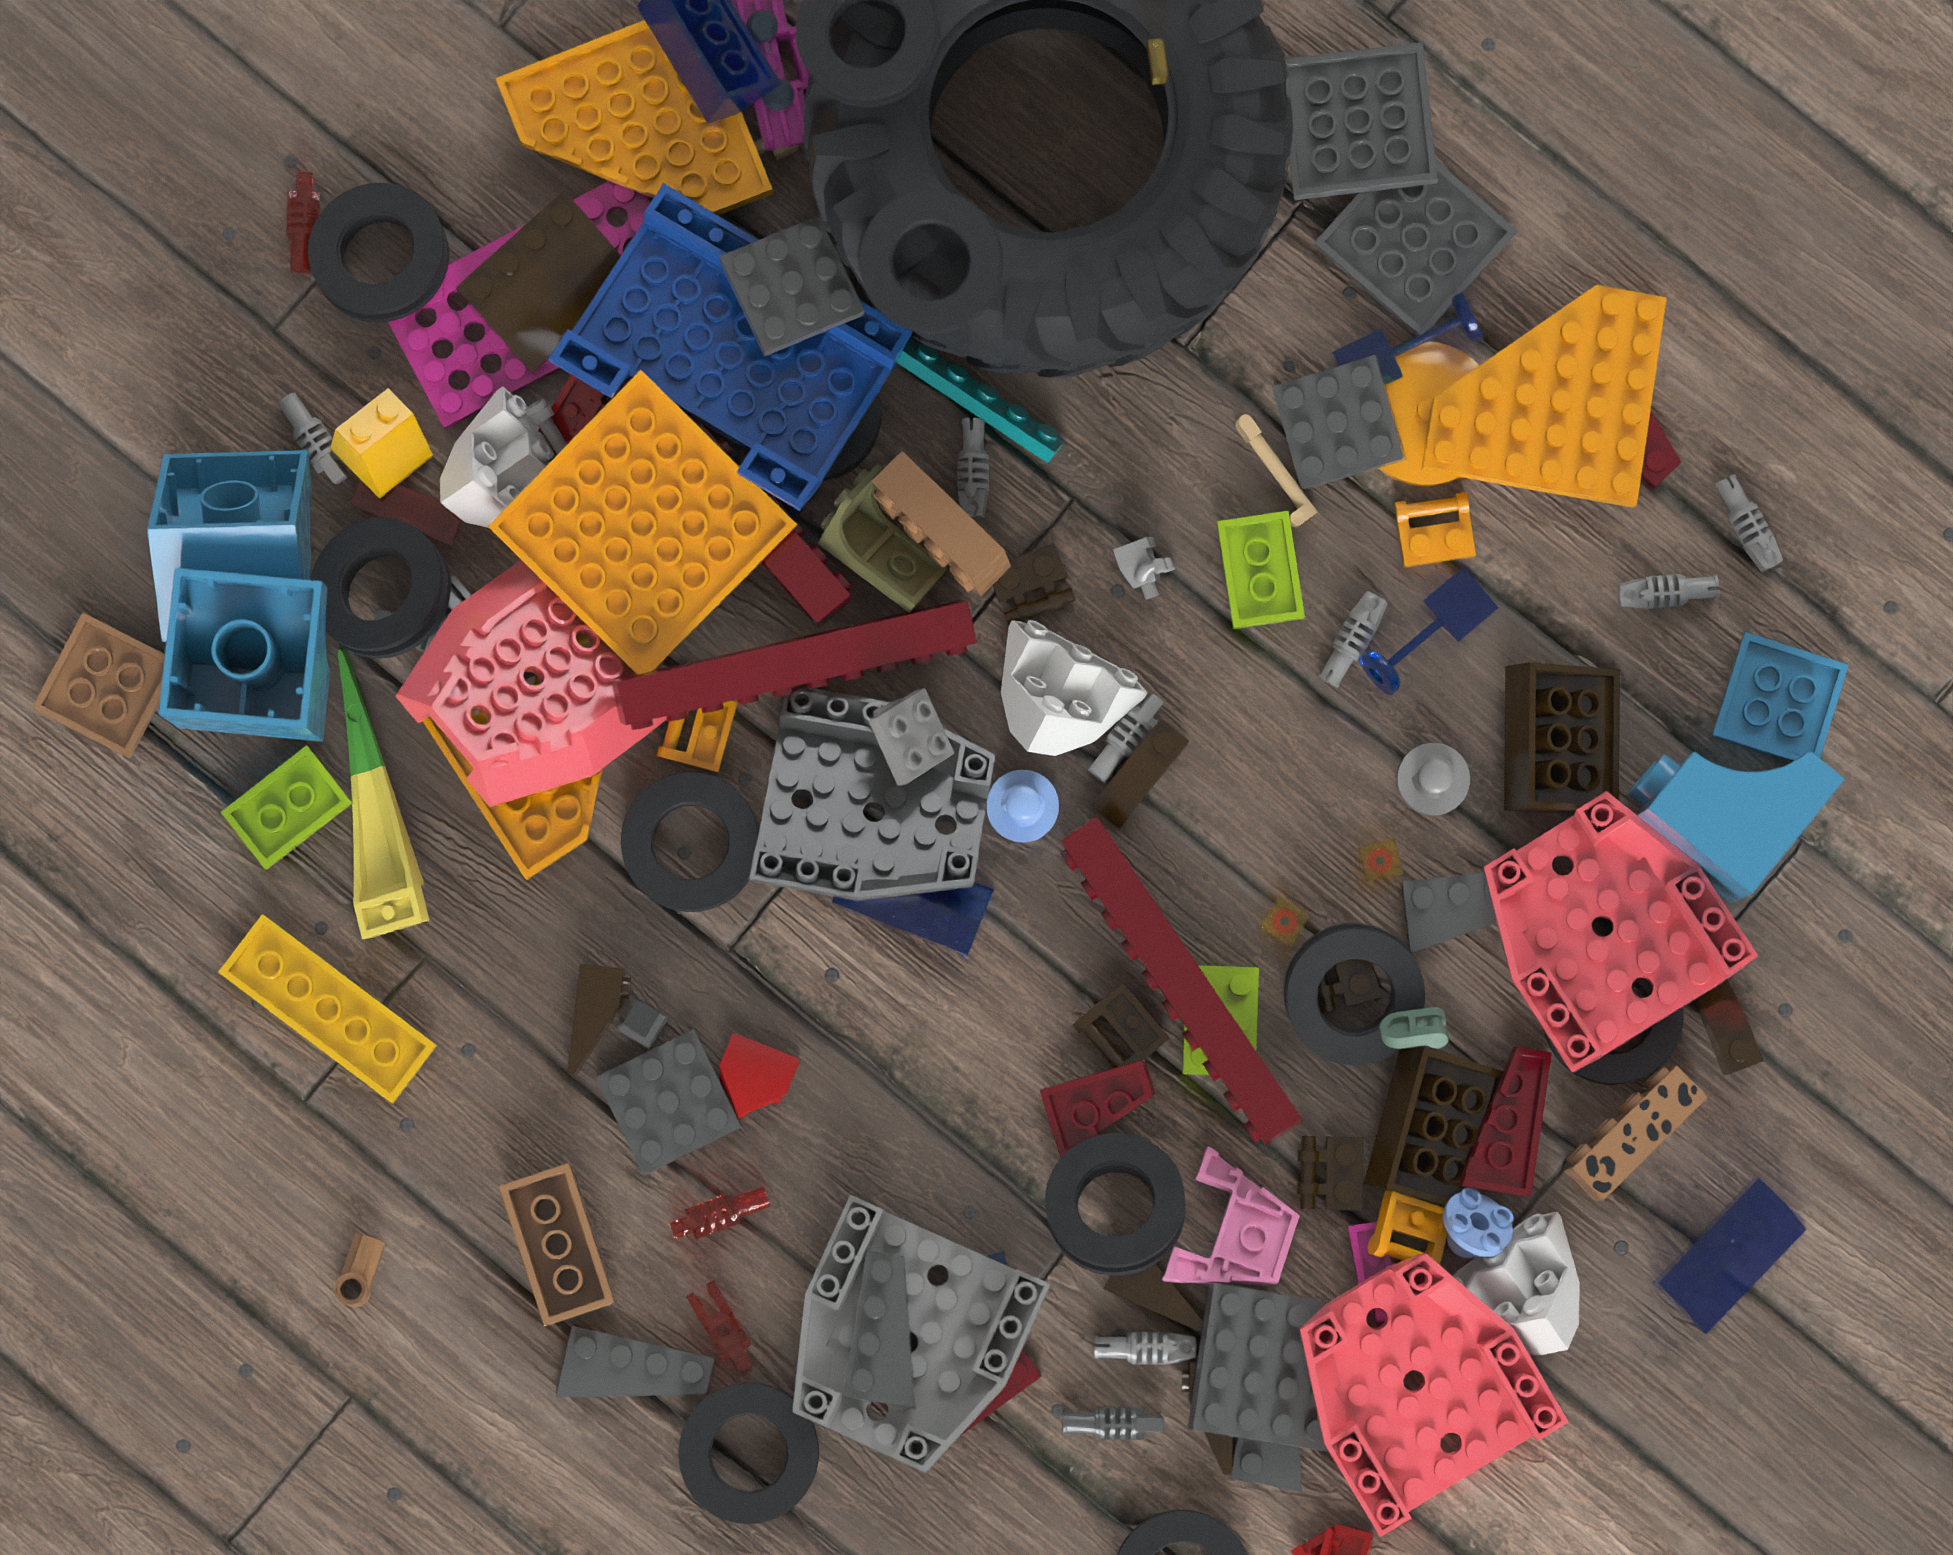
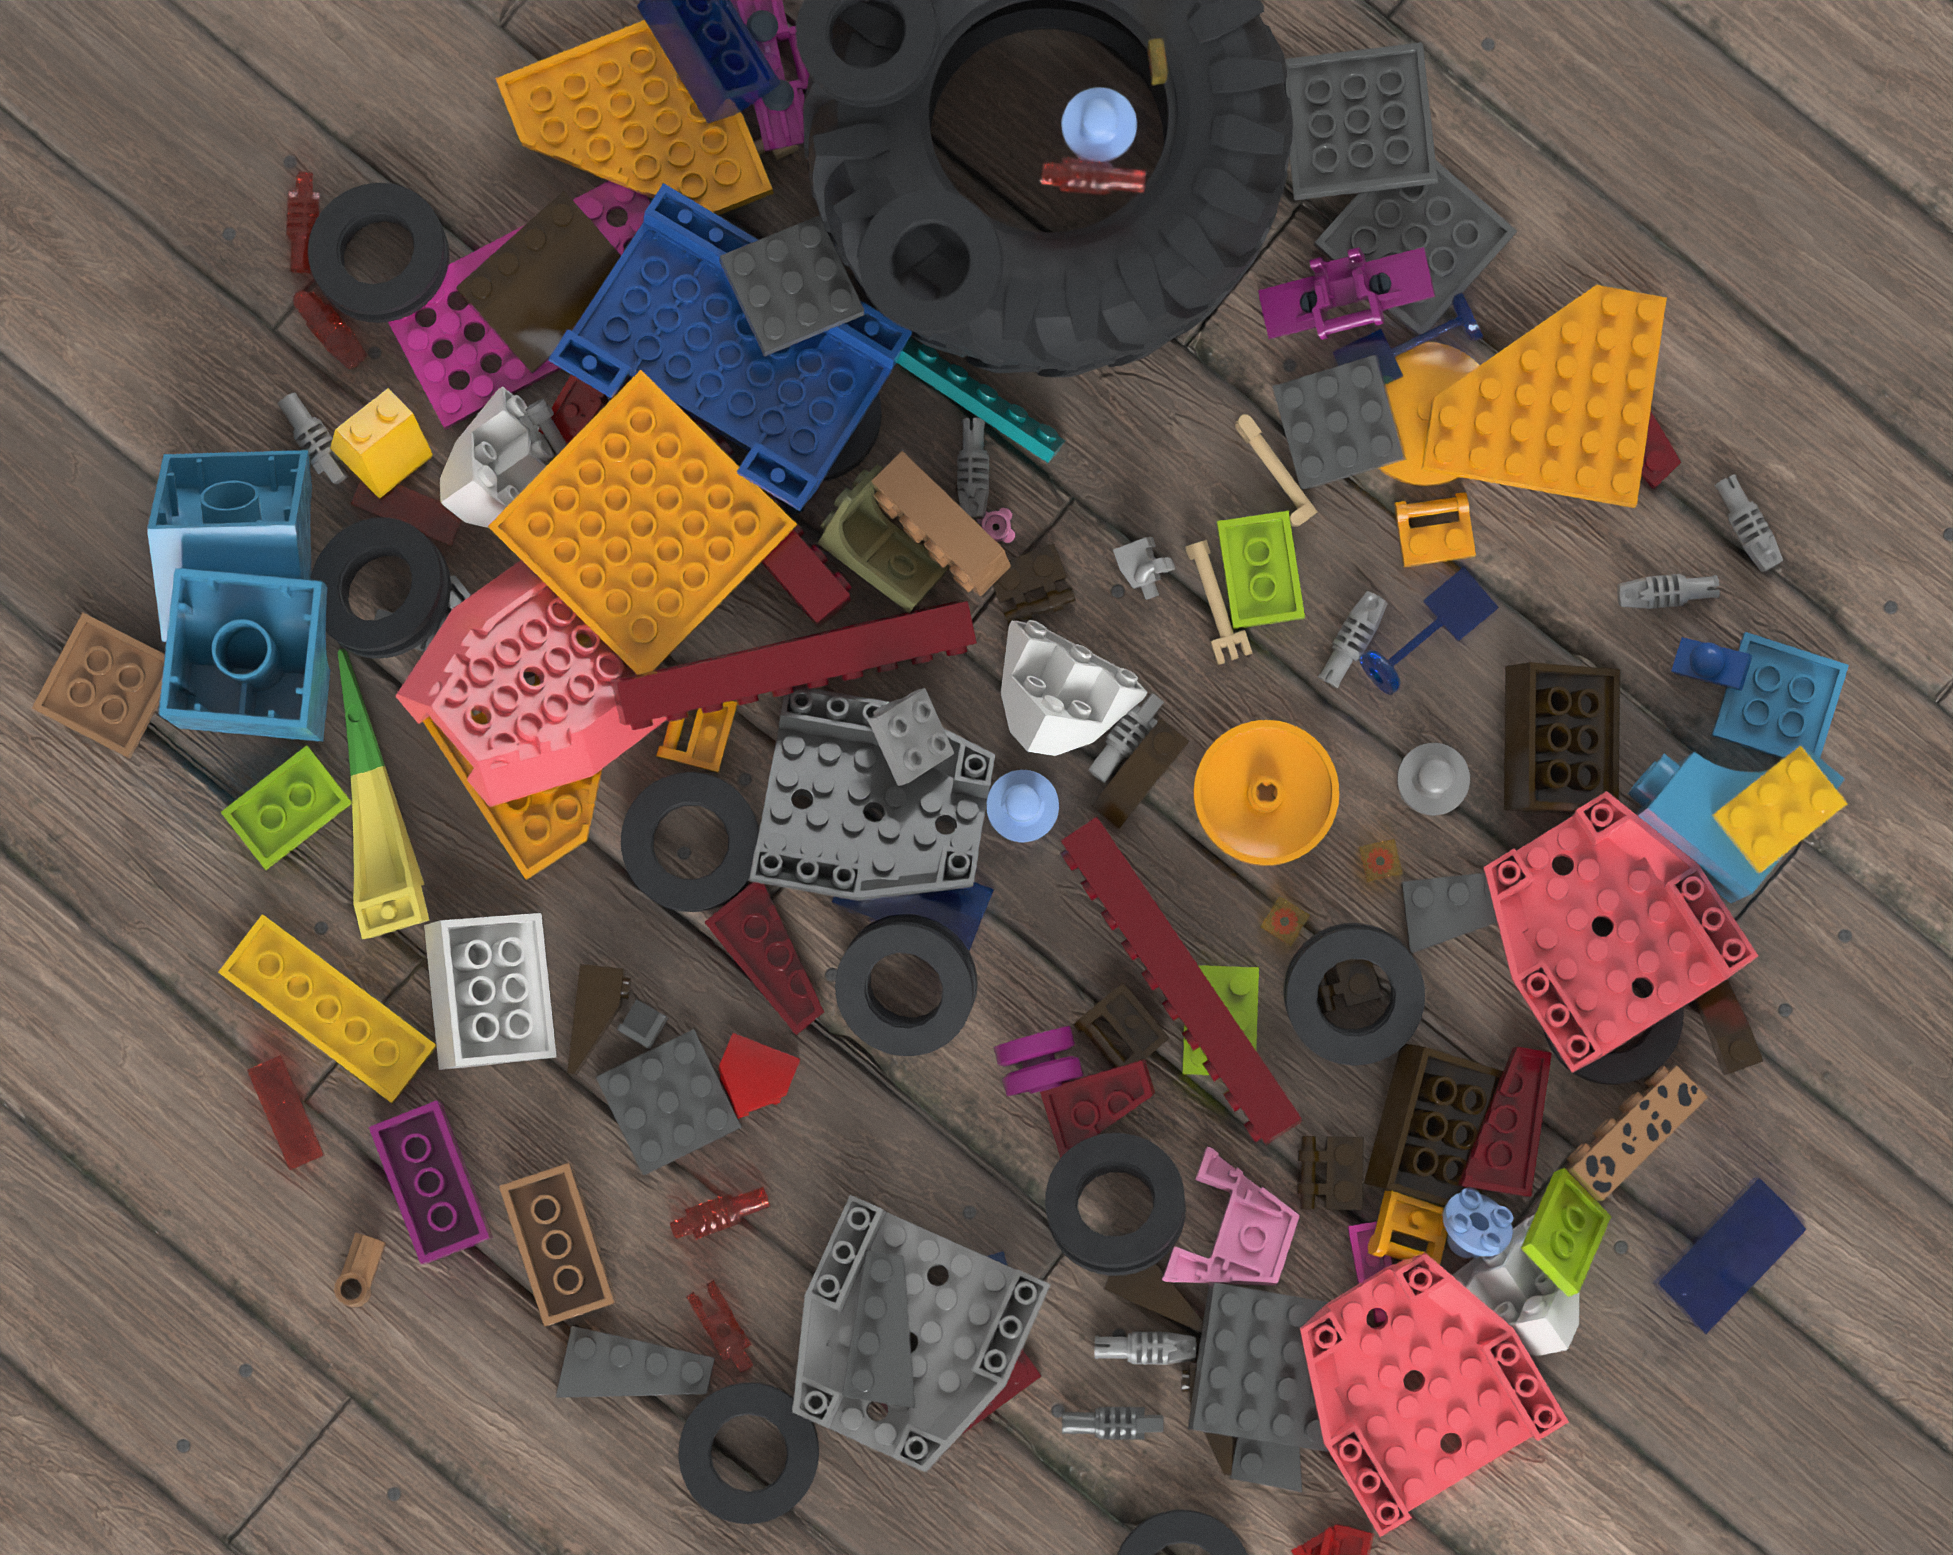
sand green plate [1380,1007,1448,1048] -> none
none -> clear red plate [247,1055,325,1171]
none -> clear red hinge [292,290,367,369]
none -> magenta brick [369,1100,493,1265]
none -> white slope [424,913,556,1070]
none -> dark red wing [704,882,825,1036]
none -> black tyre [835,914,978,1056]
none -> bright pink plate [977,508,1015,543]
none -> magenta wheel [993,1026,1084,1097]
none -> clear red hinge [1041,158,1146,195]
none -> light blue plate [1062,88,1137,163]
none -> tan hinge [1185,540,1252,665]
none -> light orange dish [1193,720,1339,866]
none -> magenta piece [1258,247,1436,340]
none -> lime plate [1521,1168,1611,1297]
none -> blue tile [1671,637,1752,691]
none -> yellow plate [1712,745,1848,874]

